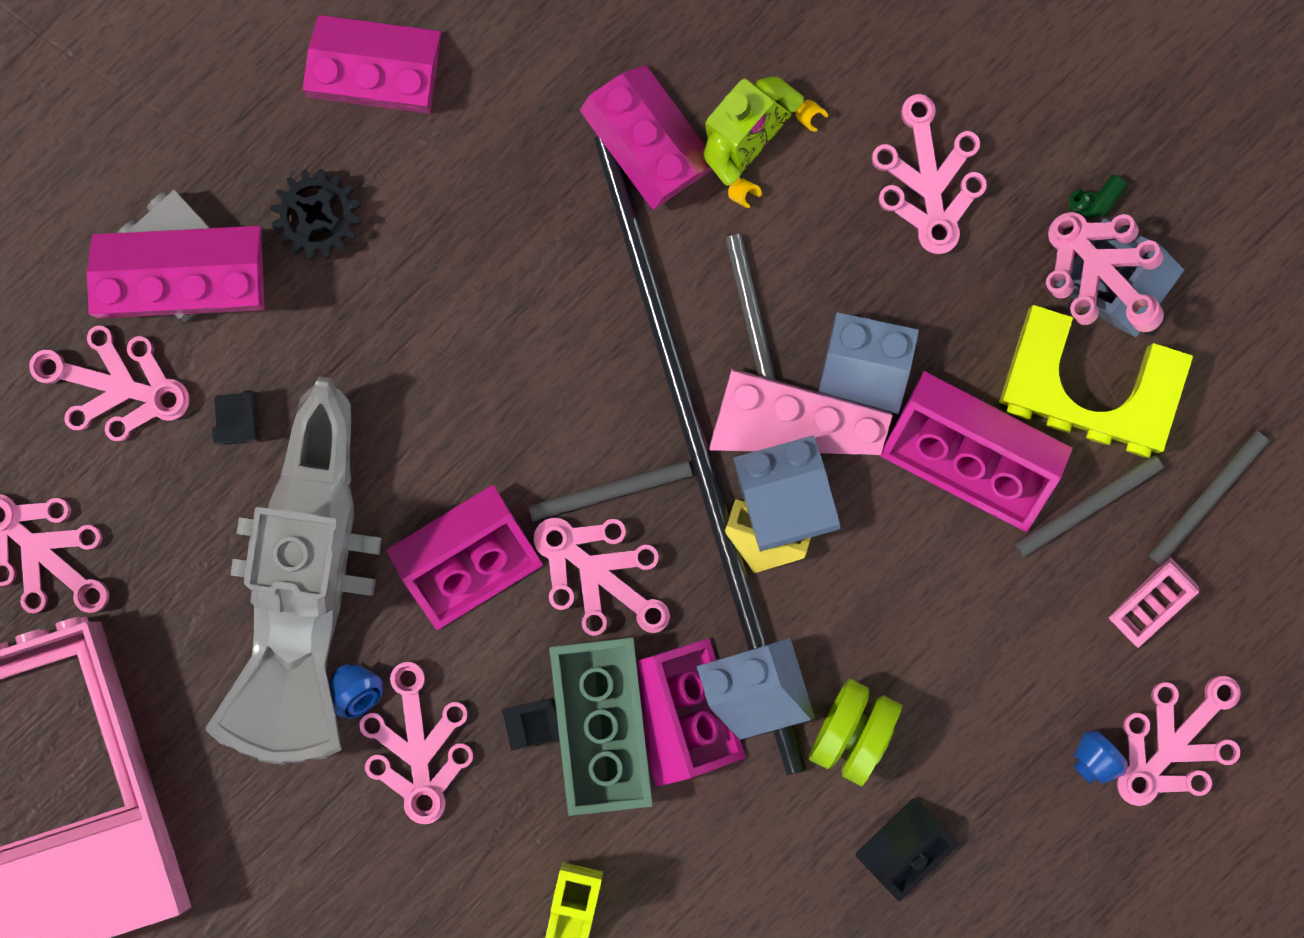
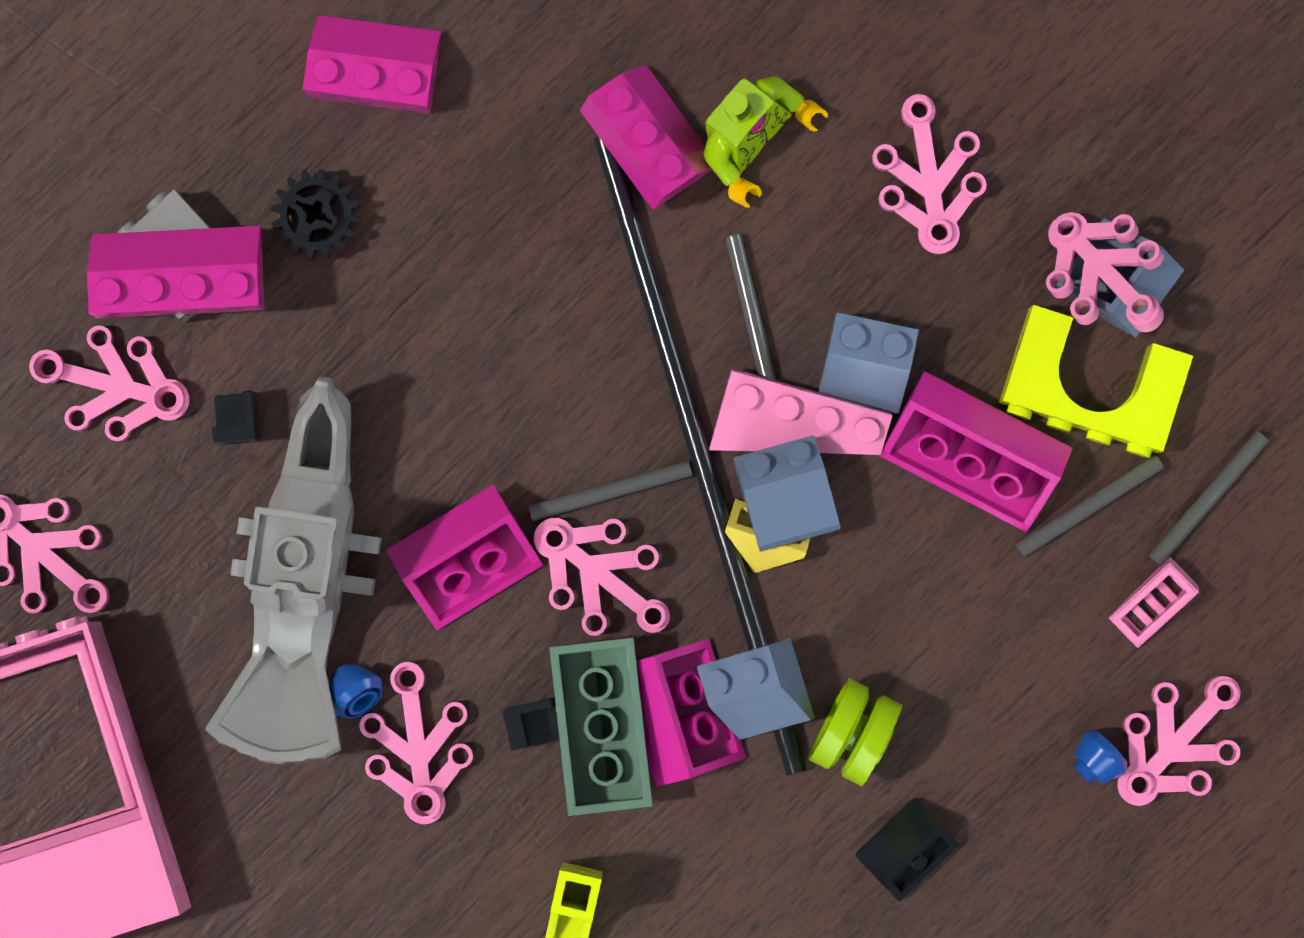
dark green arm [1068,174,1128,218] -> none

